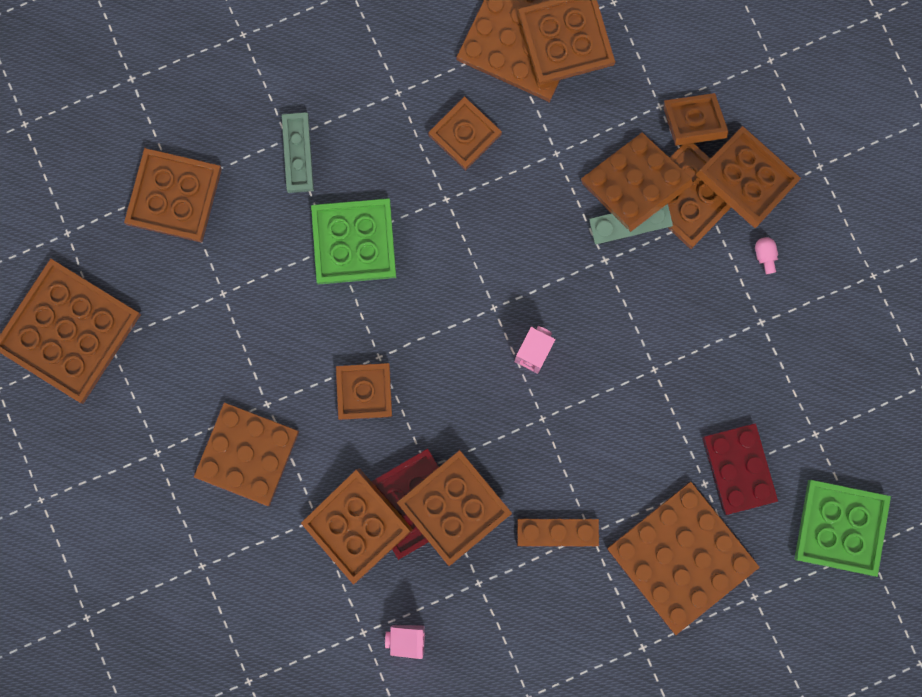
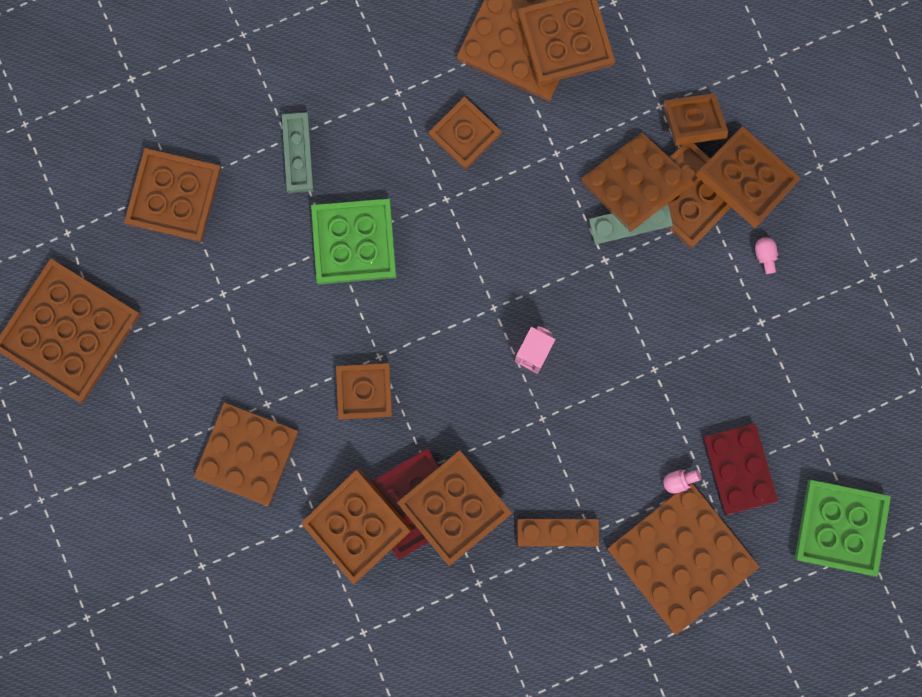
bright pink slope [385,625,425,659] -> none
none -> bright pink cylinder [663,470,701,494]

